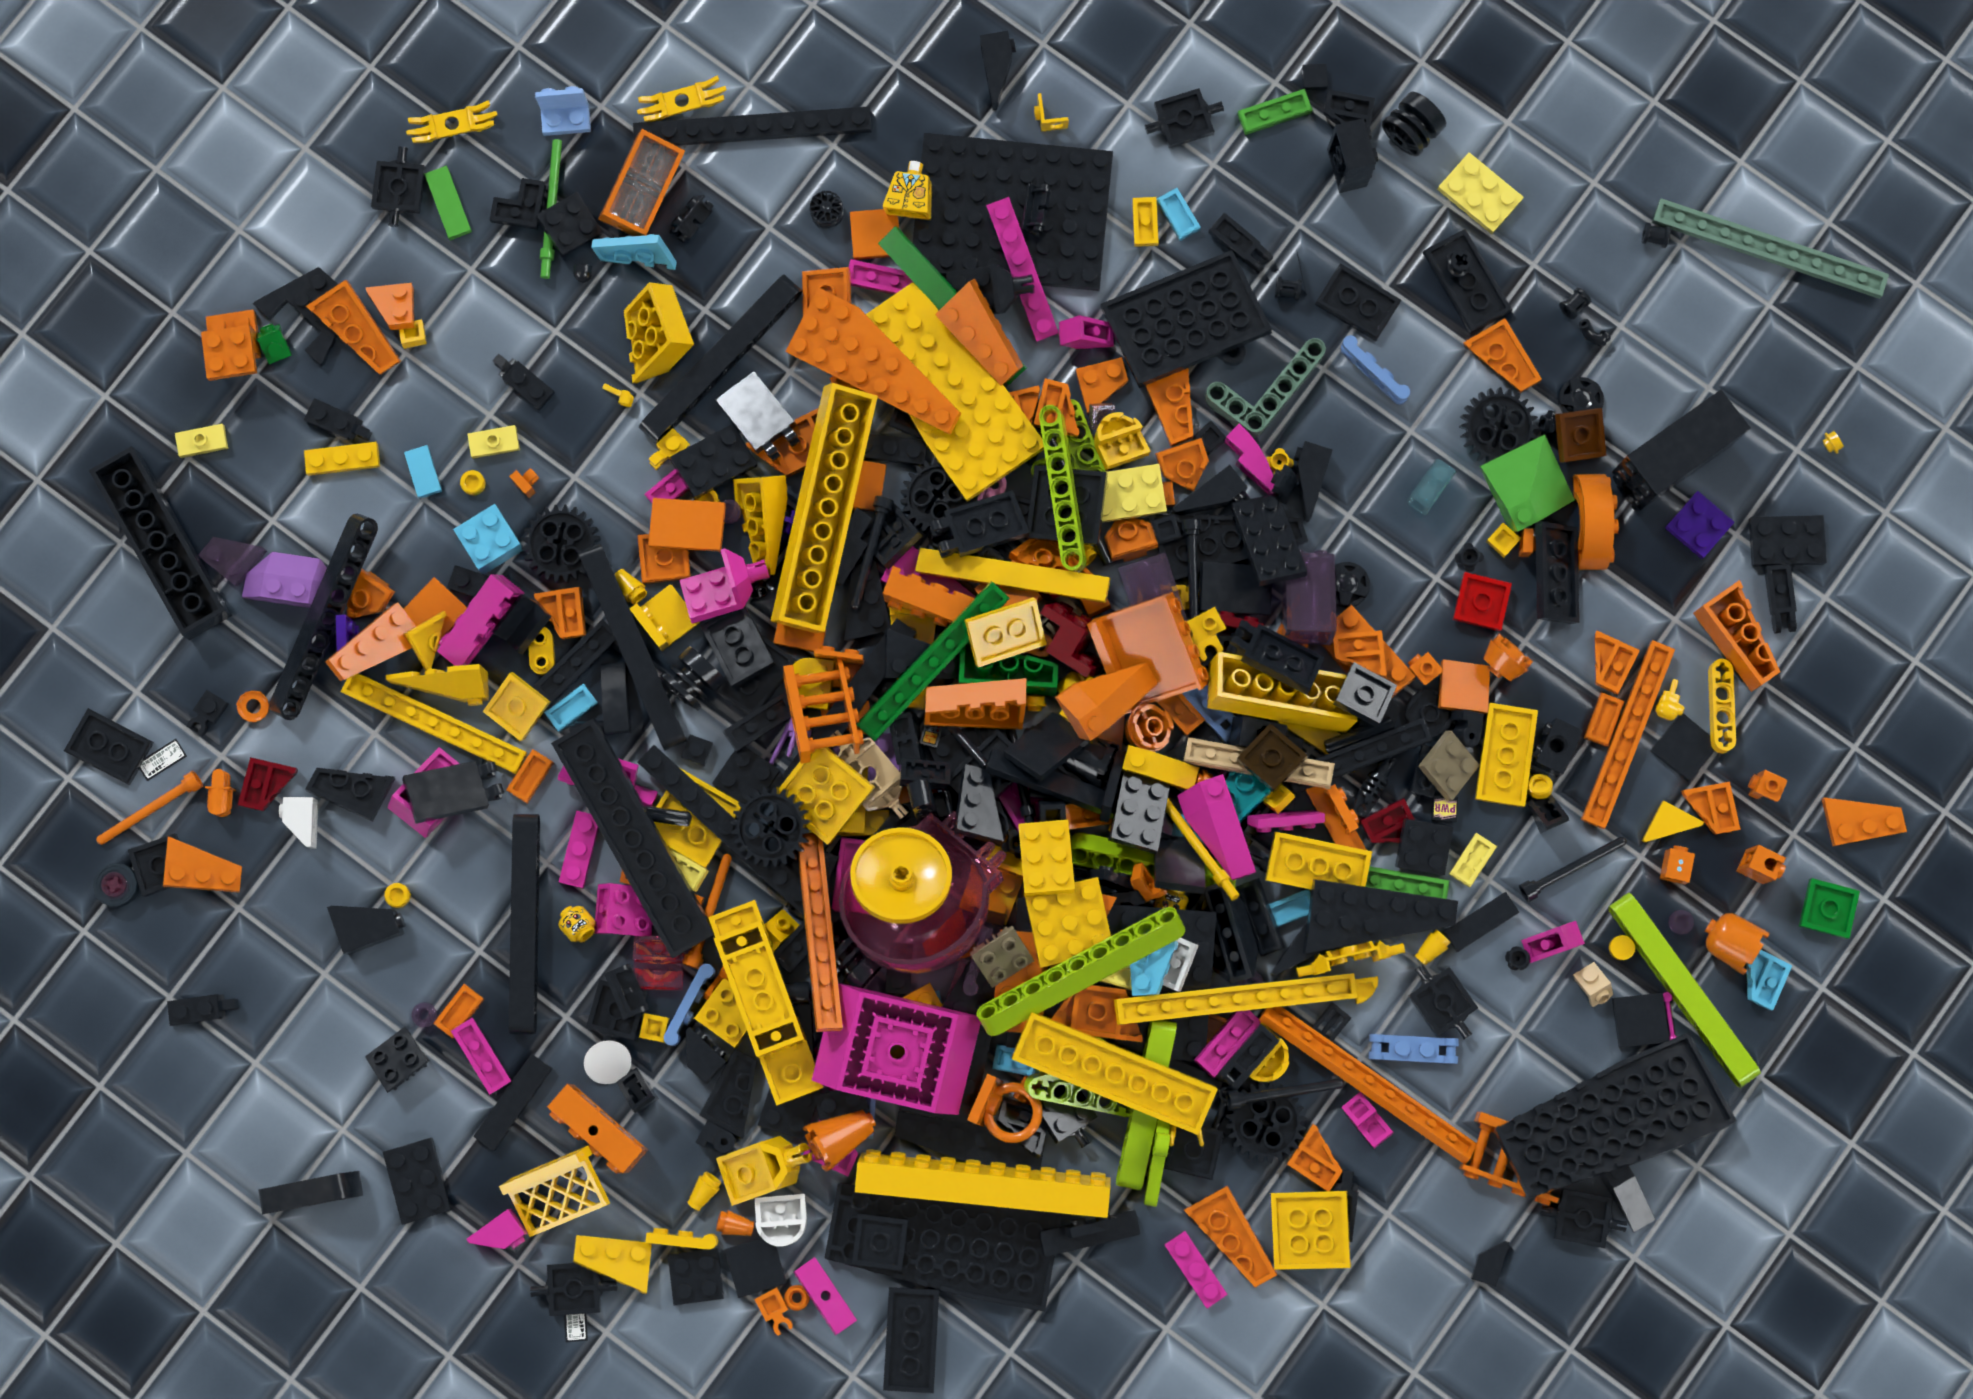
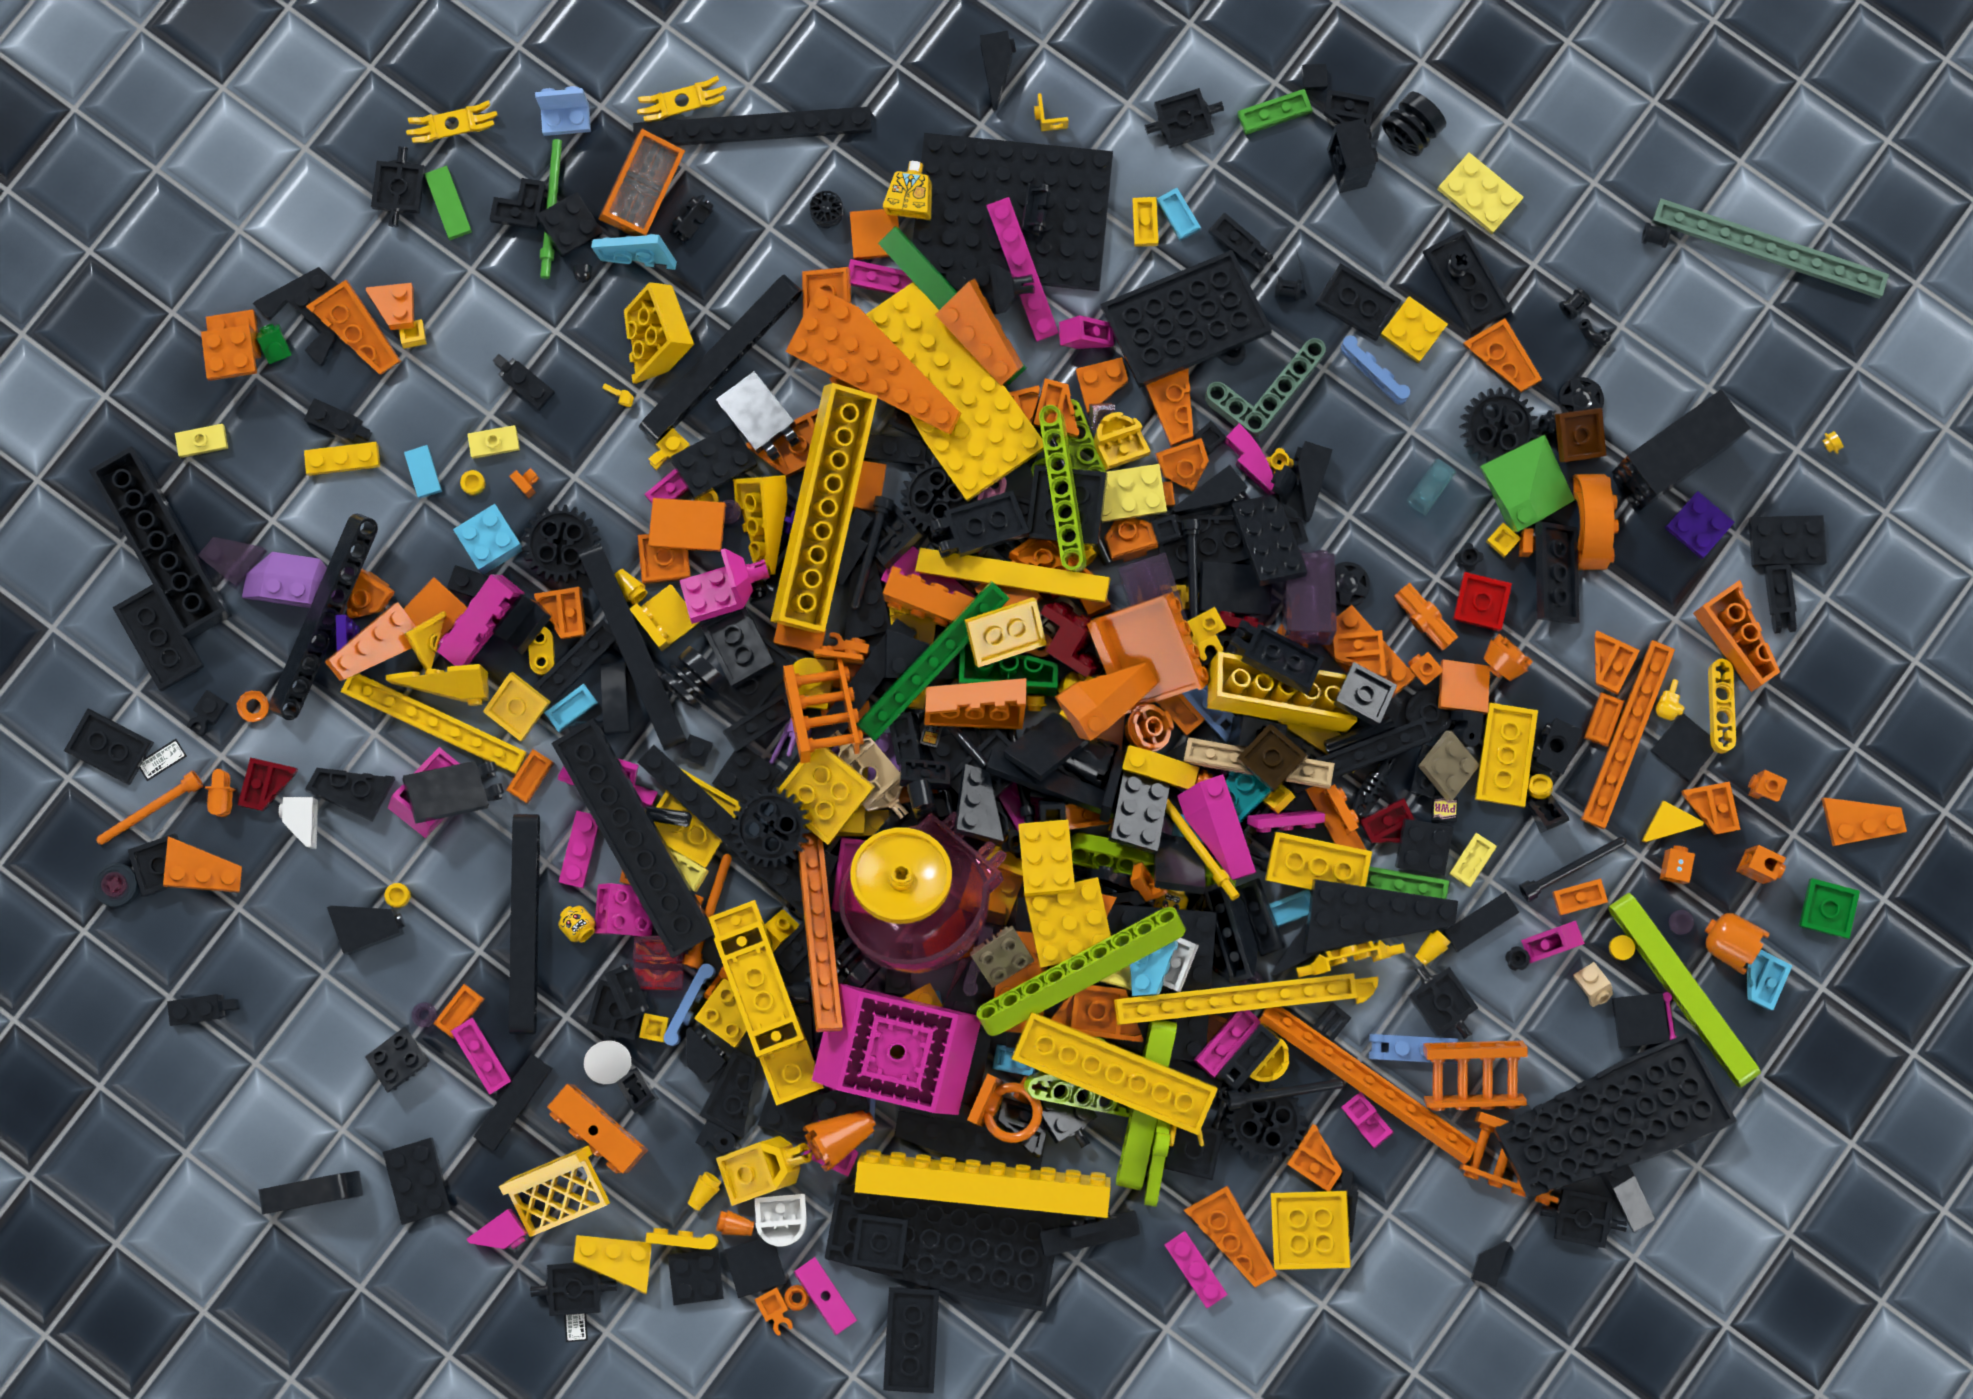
none -> black plate [112,584,204,692]
none -> orange plate [827,632,870,659]
none -> yellow plate [1380,296,1448,363]
none -> orange piece [1393,583,1458,651]
none -> orange fence [1423,1040,1528,1111]
none -> orange plate [1552,878,1608,916]

